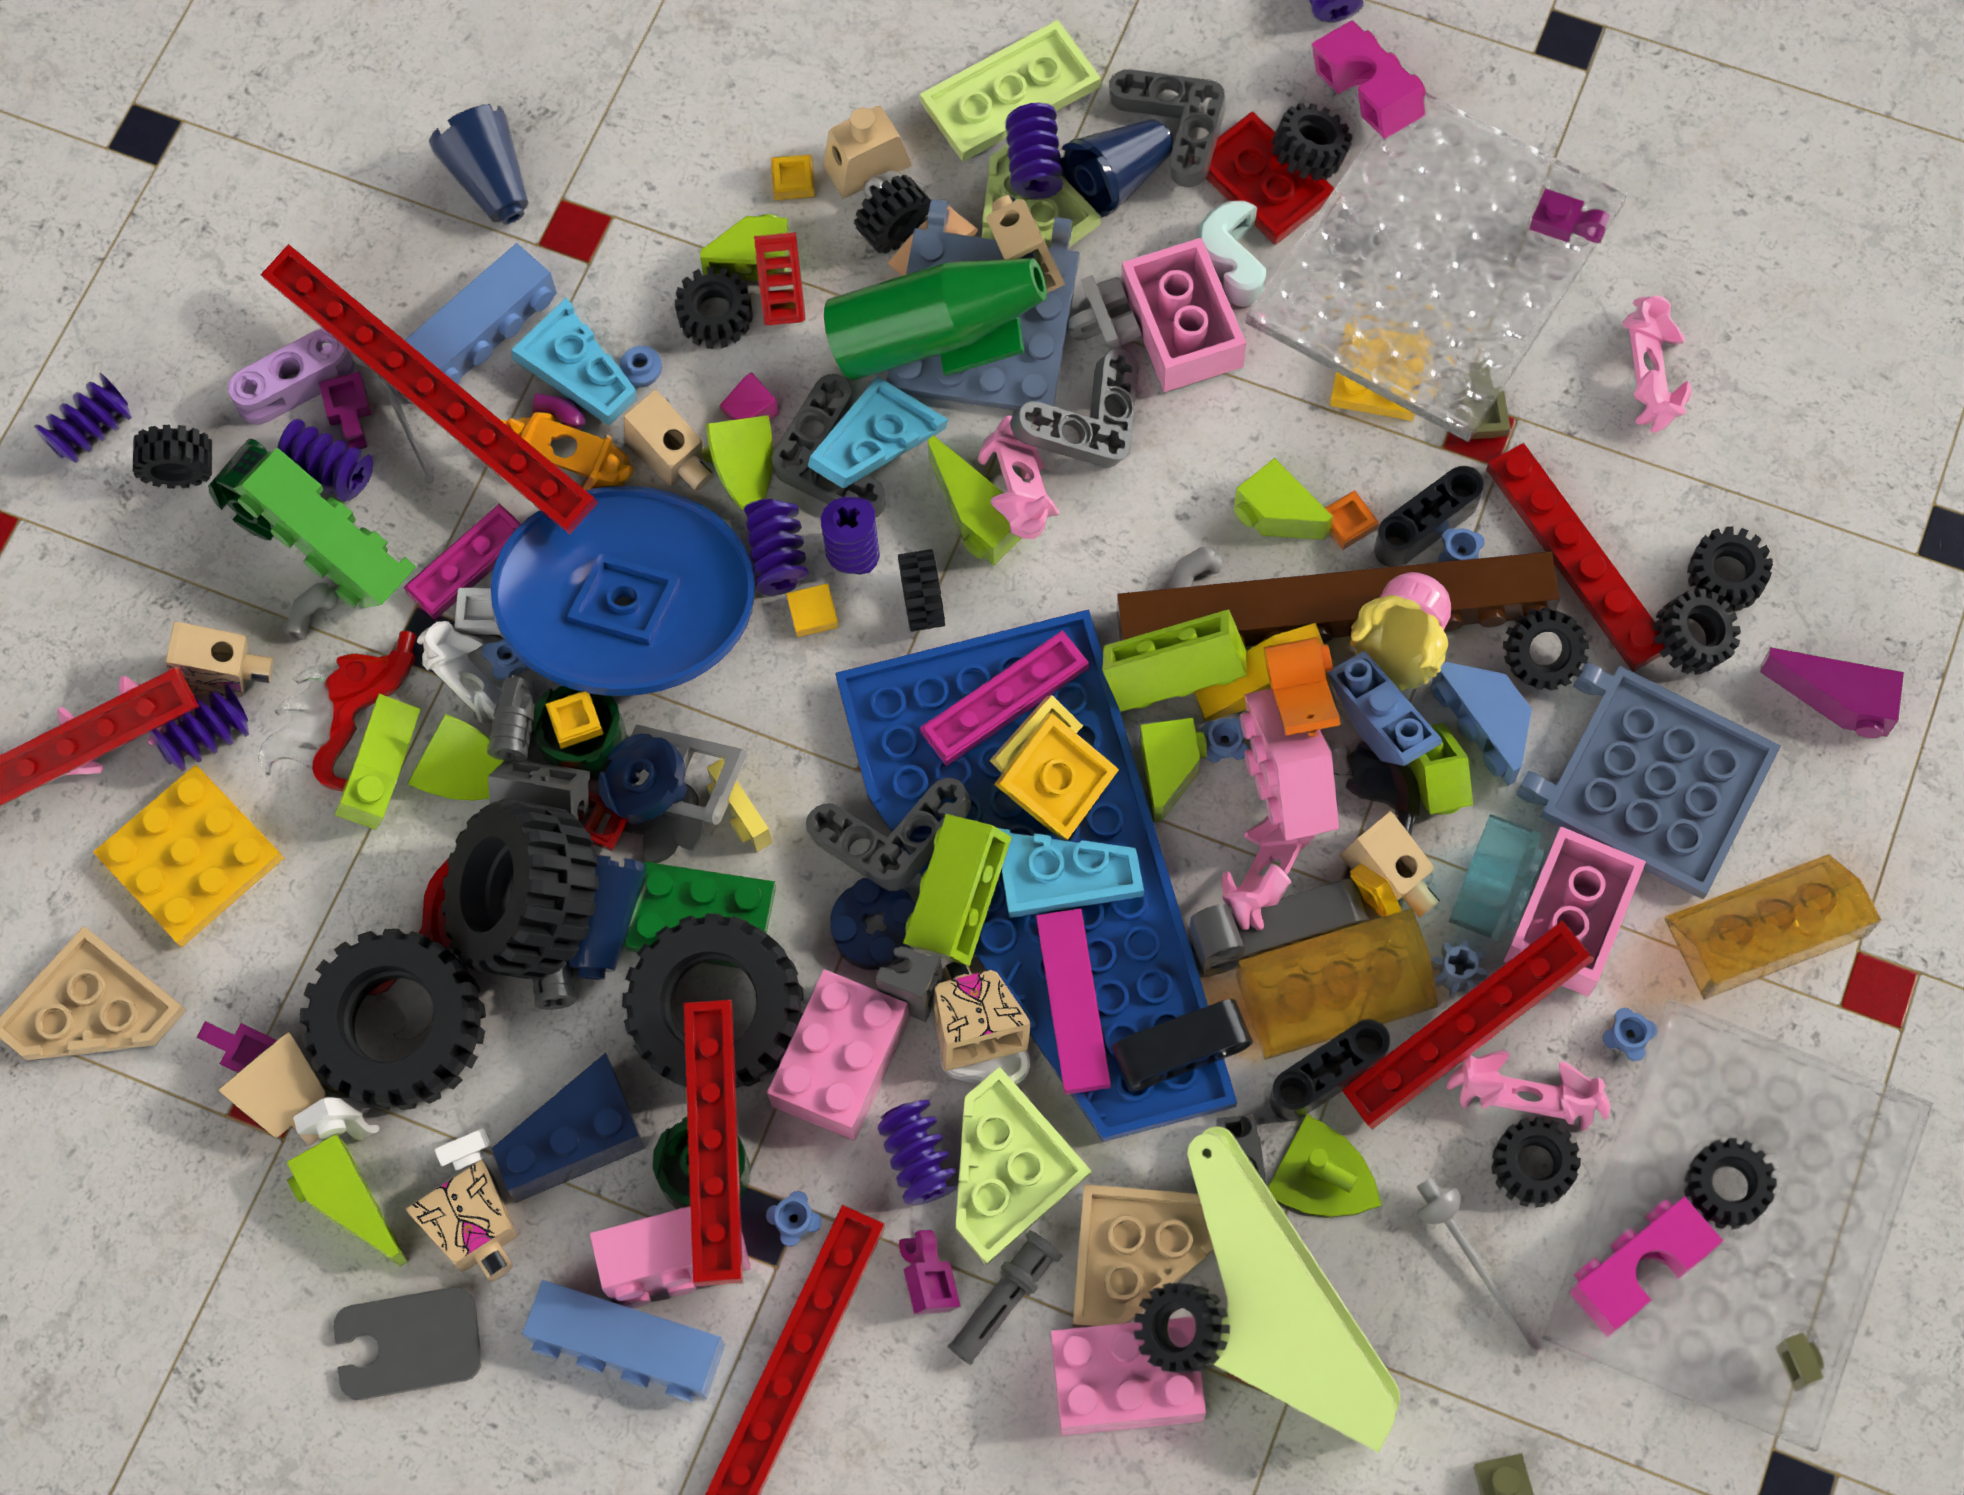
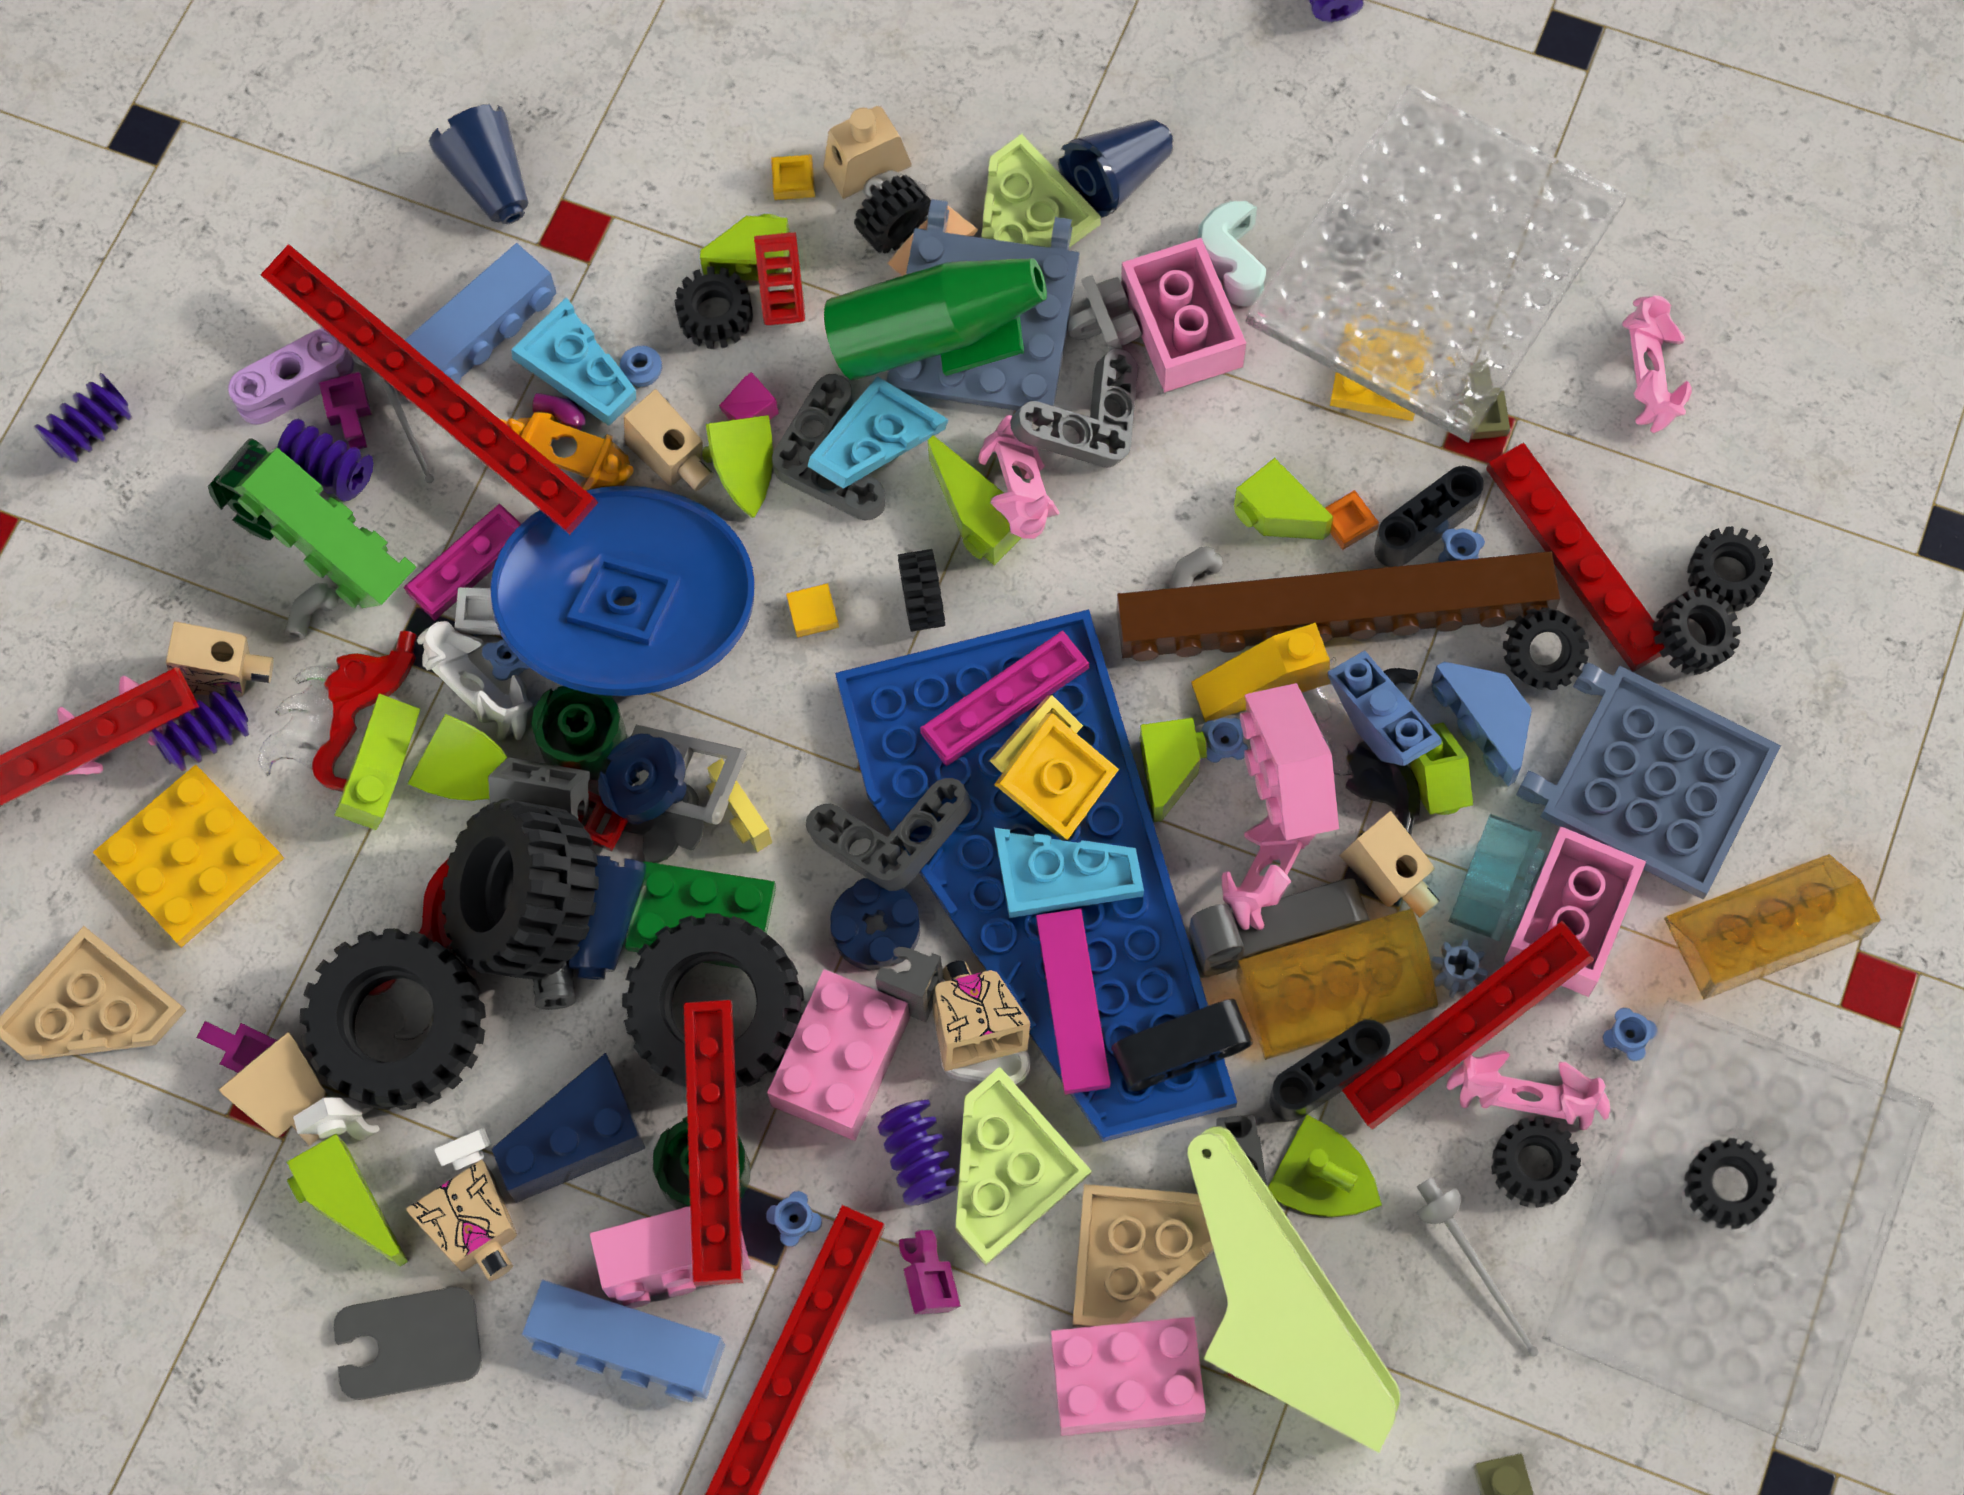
black tyre [132,425,212,489] -> none
dark grey hinge [487,677,534,762] -> none
yellow tile [545,692,603,749] -> none
dark purple piece [744,499,809,596] -> none
dark purple piece [821,497,880,575] -> none
lime brick [903,814,1012,966] -> none
yellowish green plate [920,20,1101,162] -> none
dark grey pin [947,1230,1063,1365] -> none
tan torso [986,195,1065,293] -> none
dark purple piece [1005,103,1063,199] -> none
lime brick [1102,609,1247,712] -> none
dark grey beam [1109,69,1226,187] -> none
black tyre [1134,1283,1230,1373] -> none
red tile [1192,111,1337,245] -> none
orange door [1264,637,1341,737] -> none
black tyre [1271,103,1352,180] -> none
dark pink arch [1312,20,1426,139] -> none
light yellow hair [1350,572,1451,692] -> none
yellow tile [1350,863,1403,921] -> none
magenta plate [1529,188,1610,243] -> none
dark pink arch [1570,1196,1723,1338] -> none
magenta slope [1760,647,1904,738] -> none
olive plate [1775,1332,1824,1392] -> none

